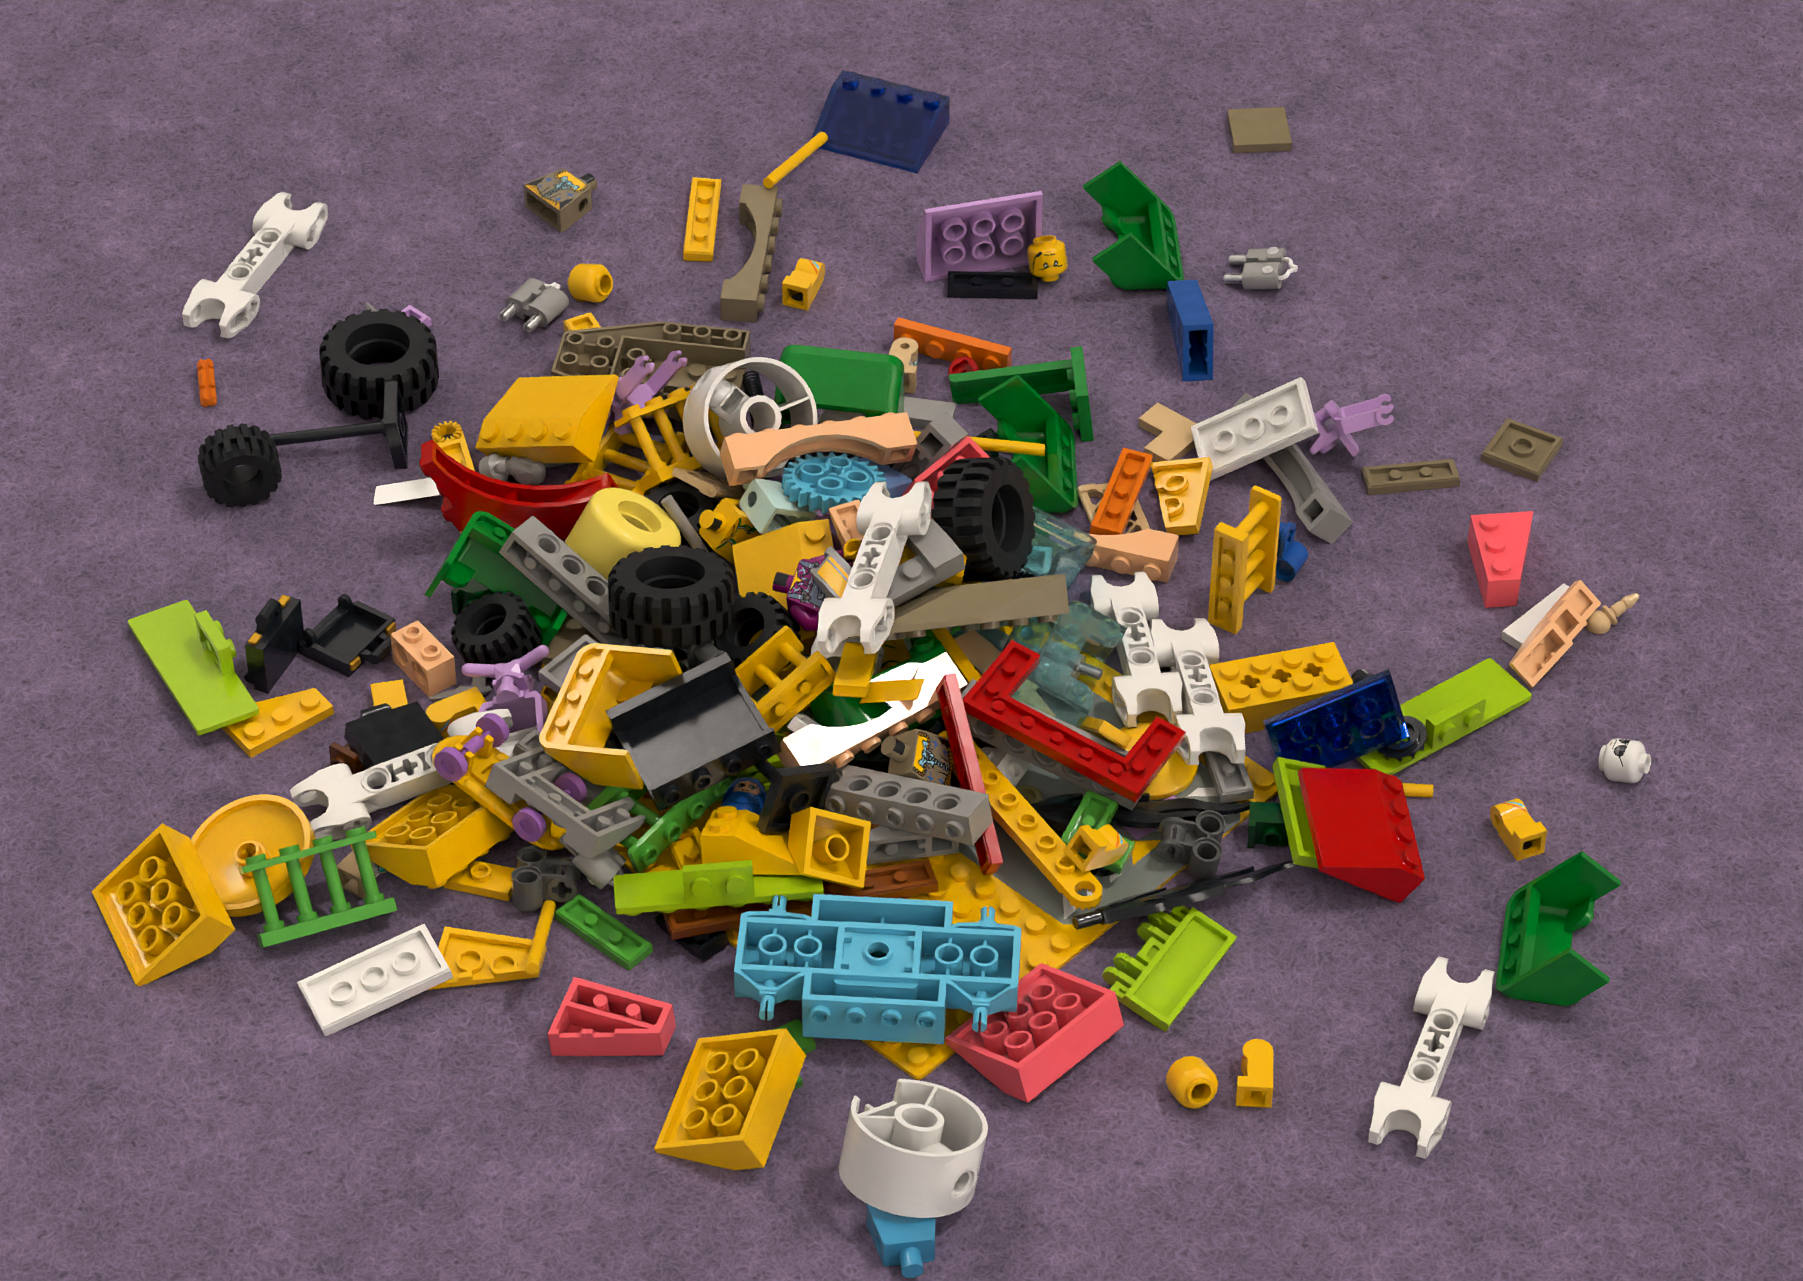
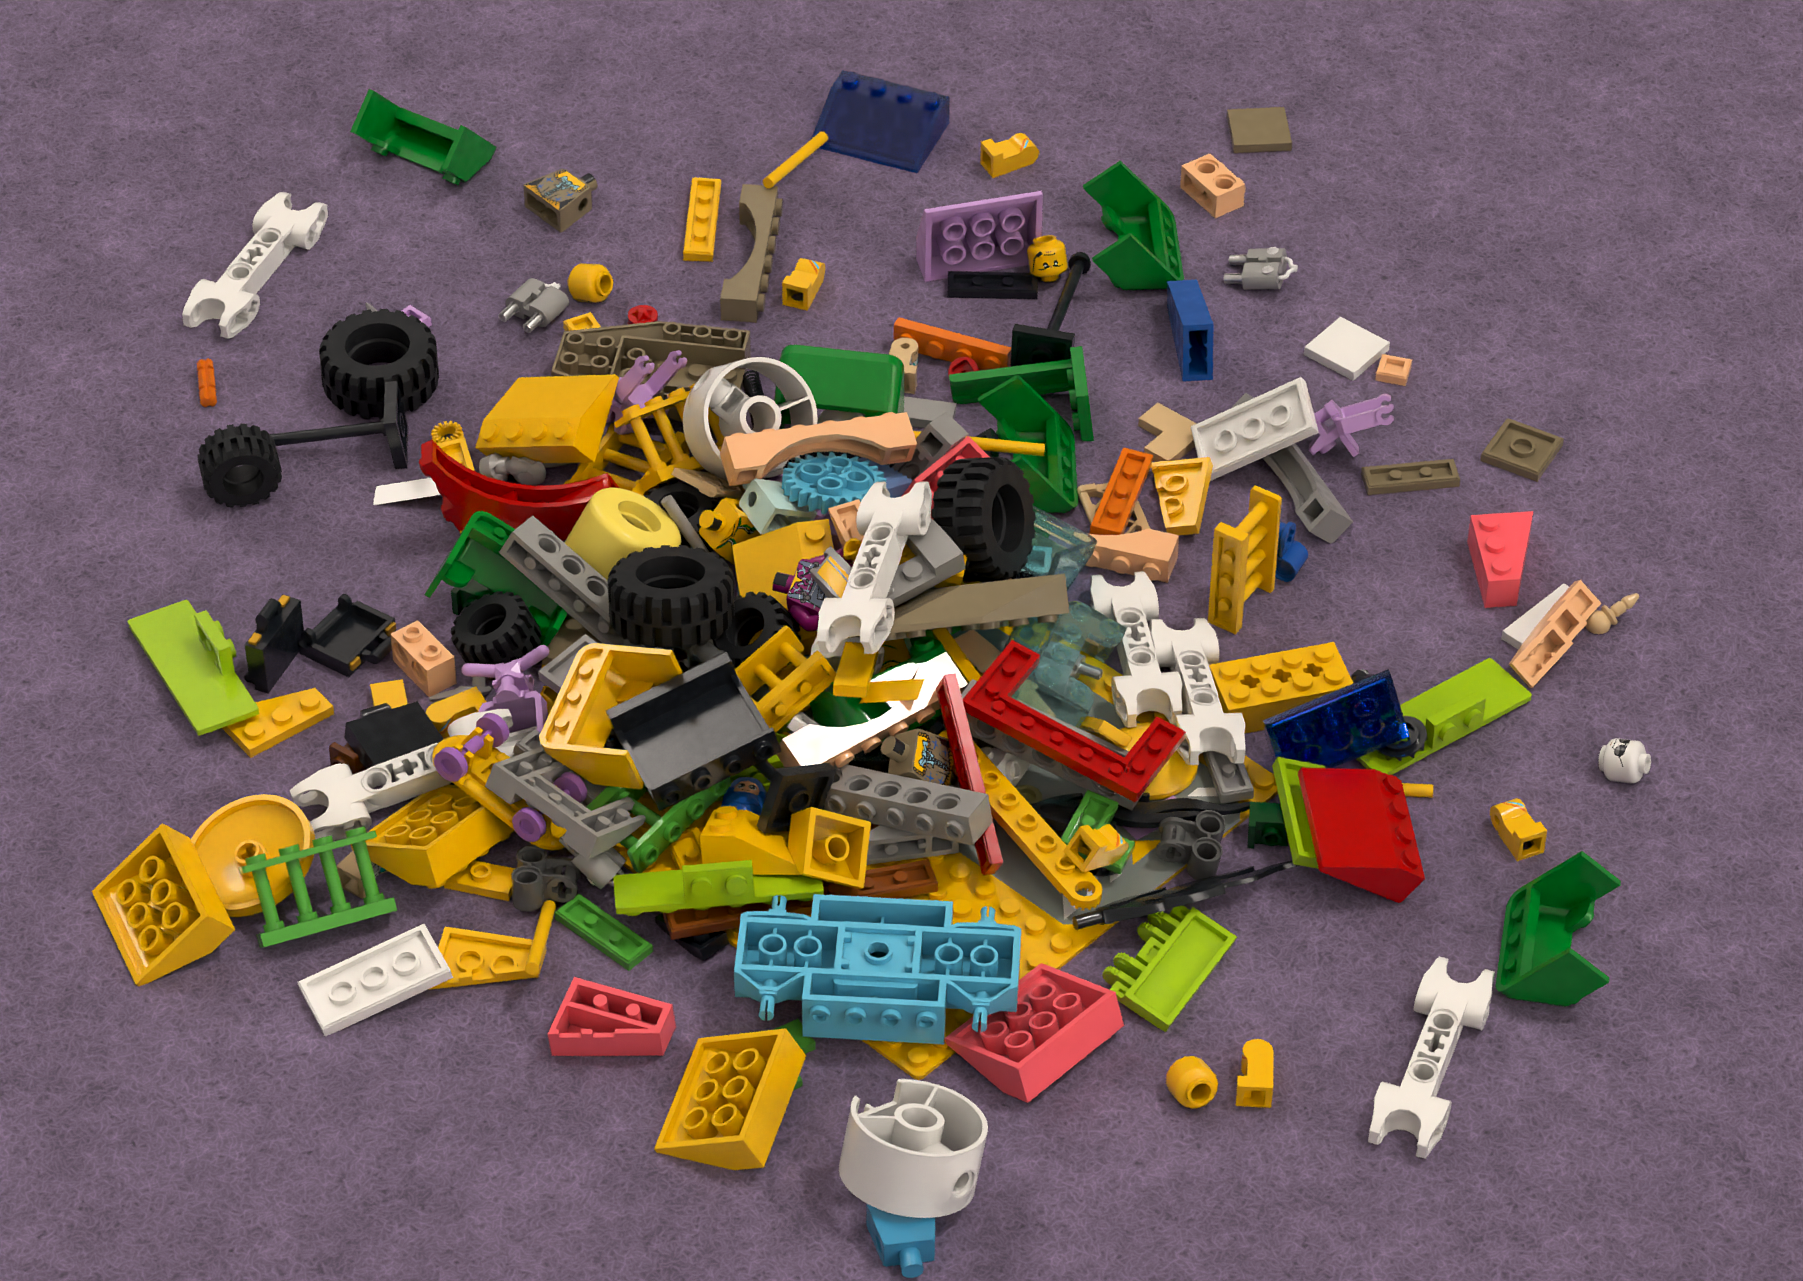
none -> green windscreen [350,89,497,186]
none -> red tile [628,305,658,324]
none -> yellow leg [980,133,1039,178]
none -> black tile [1010,252,1091,367]
none -> light nougat brick [1180,153,1245,218]
none -> white tile [1304,317,1390,381]
none -> light nougat tile [1375,354,1412,386]

